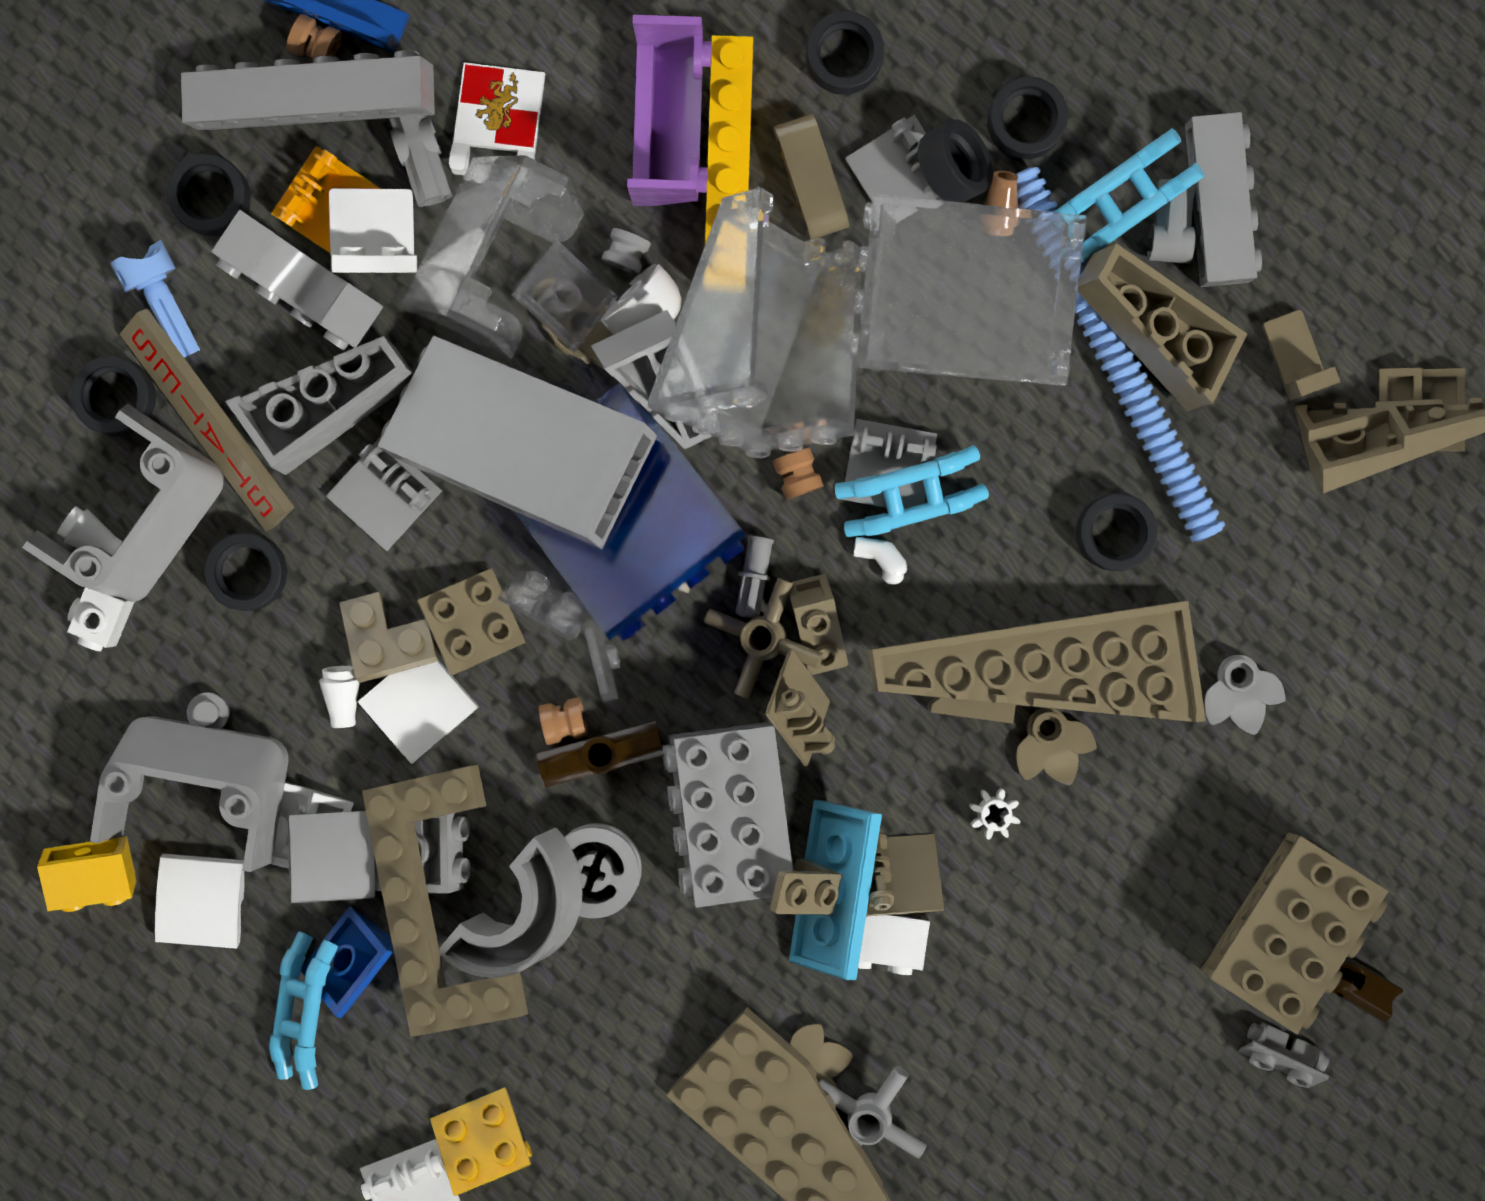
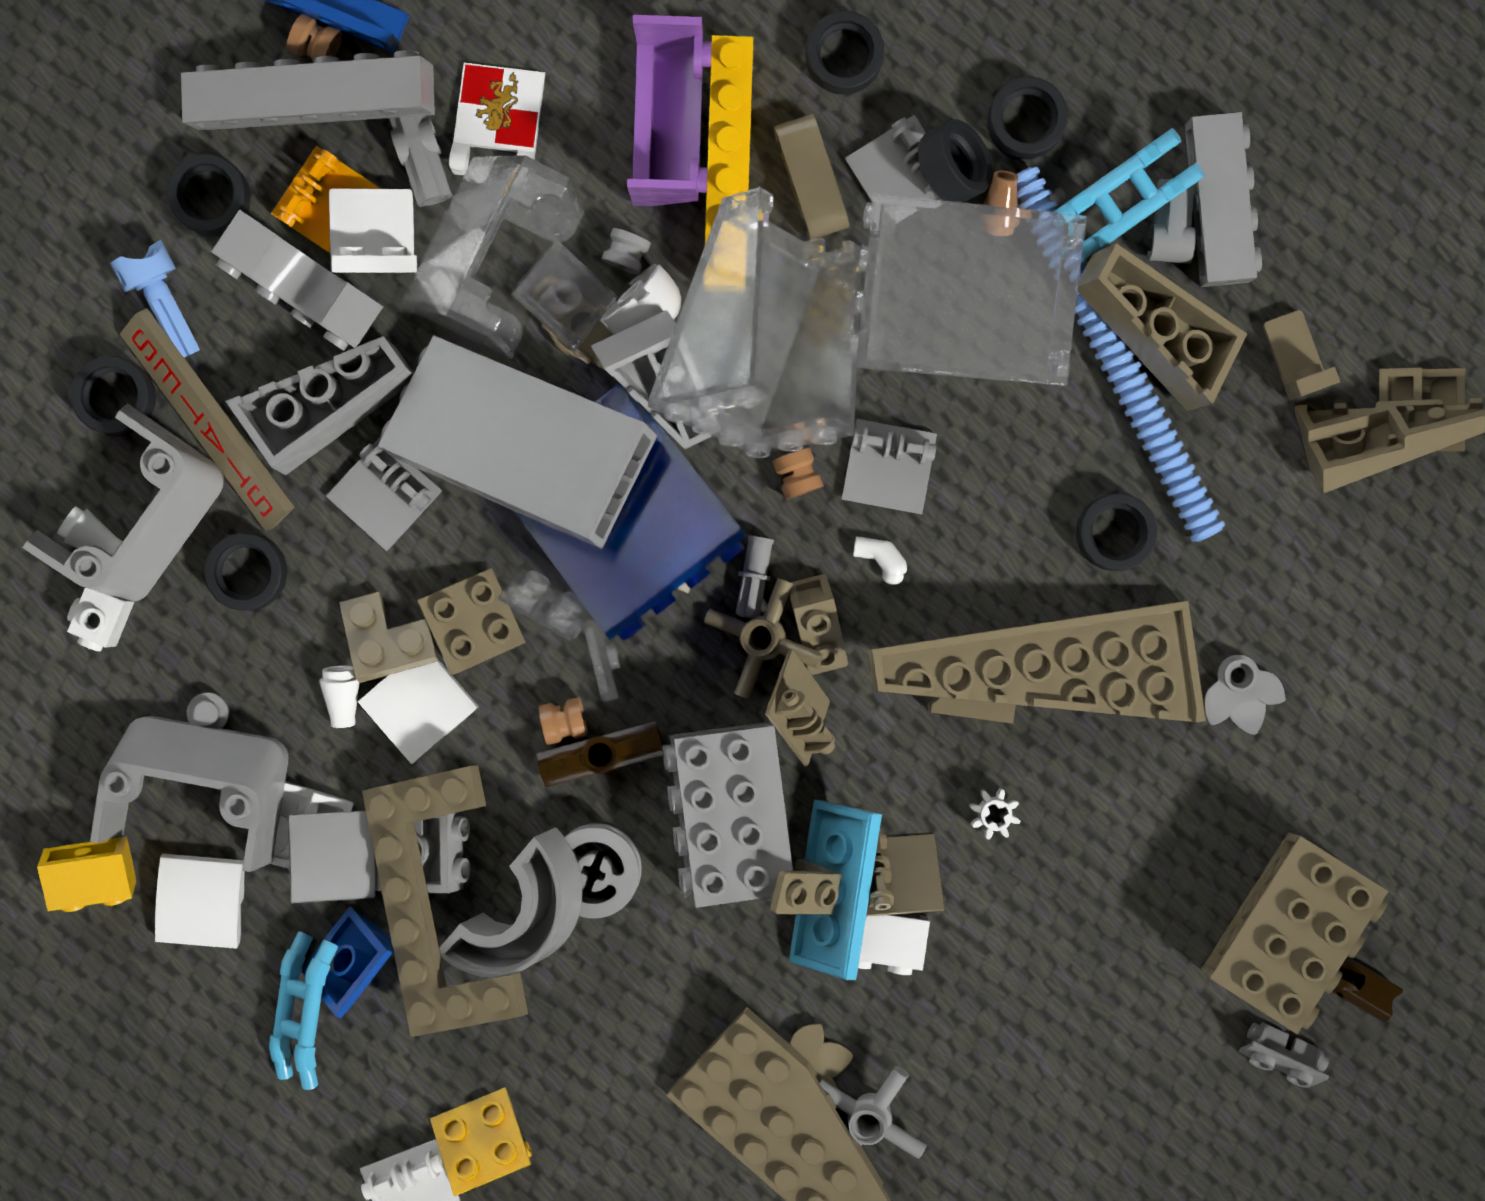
medium azure piece [835,445,989,537] -> none
dark tan plate [1016,708,1097,785] -> none

